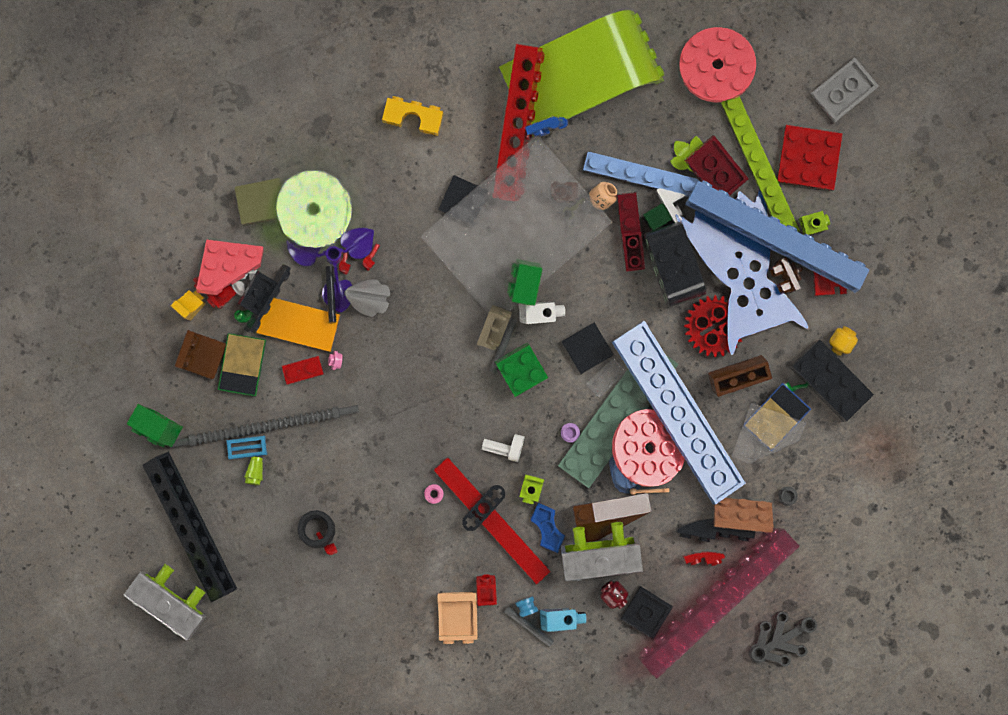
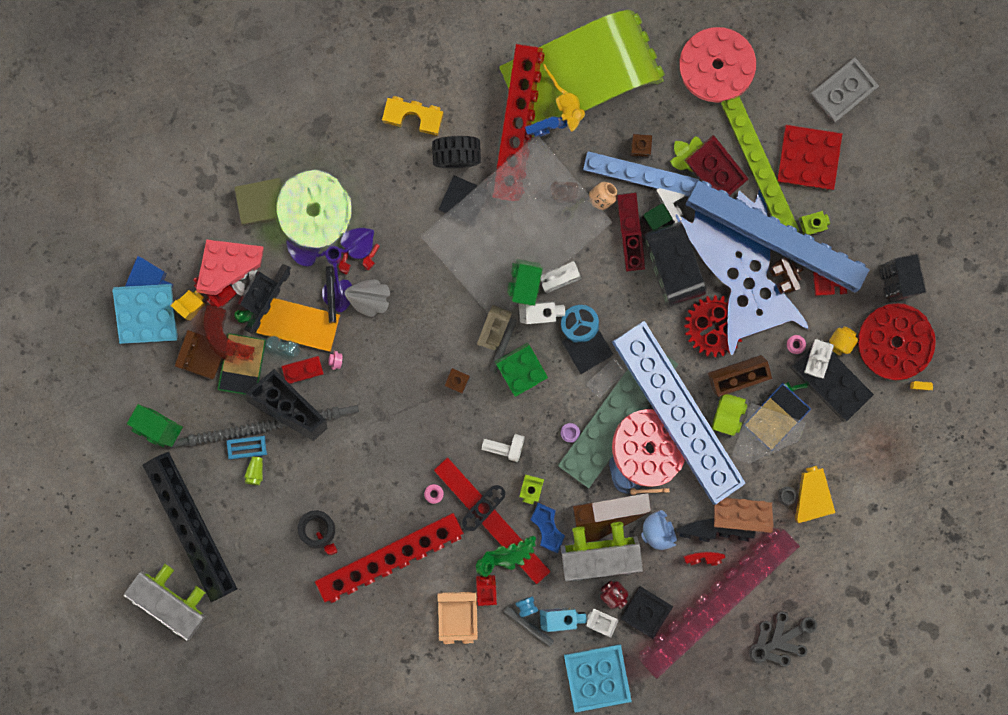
none -> medium azure plate [113,284,178,344]
none -> blue torso [125,256,174,289]
none -> clear red arch [204,305,255,363]
none -> black wedge [245,369,328,441]
none -> clear light blue plate [266,336,300,358]
none -> red brick [315,512,464,603]
none -> black tyre [432,136,481,168]
none -> reddish brown brick [445,368,470,394]
none -> green plant [476,536,536,577]
none -> white bracket [540,262,582,294]
none -> yellow animal [543,64,585,132]
none -> dark azure tile [561,305,599,342]
none -> medium azure plate [564,644,632,713]
none -> white bracket [586,609,619,637]
none -> reddish brown brick [631,134,652,157]
none -> light blue cylinder [641,510,677,550]
none -> lime brick [711,394,747,436]
none -> bright pink plate [787,335,806,354]
none -> yellow slope [795,465,836,523]
none -> white hips [804,339,834,378]
none -> red plate [858,303,936,380]
none -> black brick [879,254,926,302]
none -> yellow tile [910,381,933,391]

